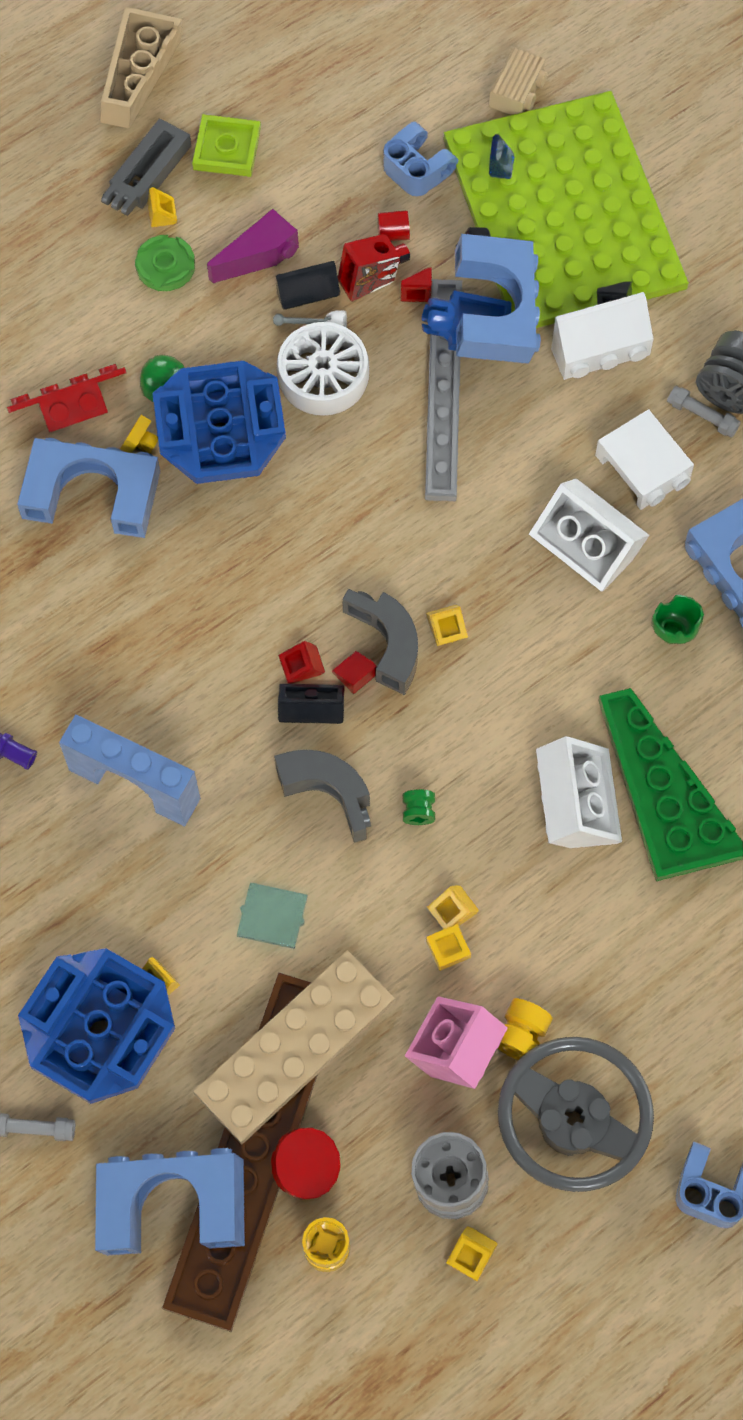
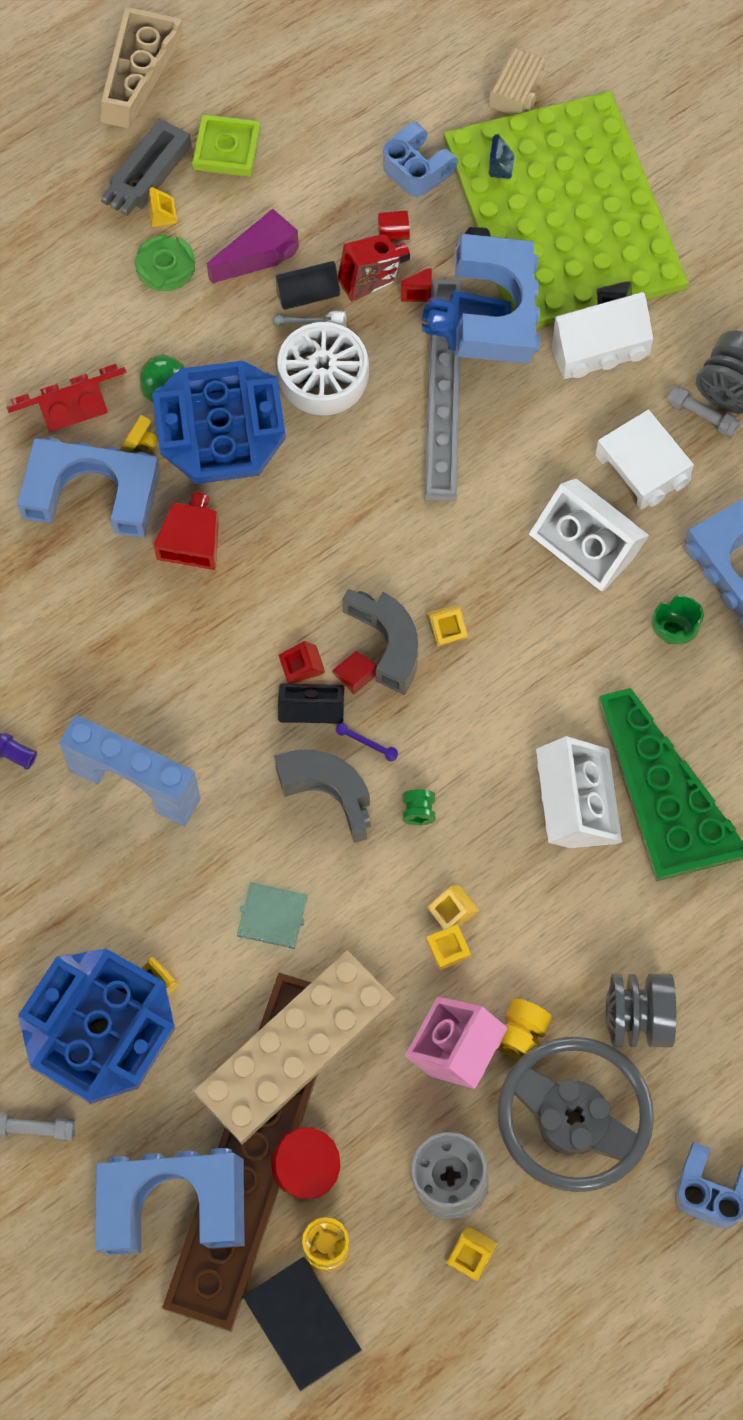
none -> red torso [154,492,219,570]
none -> black tile [243,1257,362,1392]
none -> dark purple hinge [335,723,398,762]
none -> dark grey wheel [606,974,676,1047]

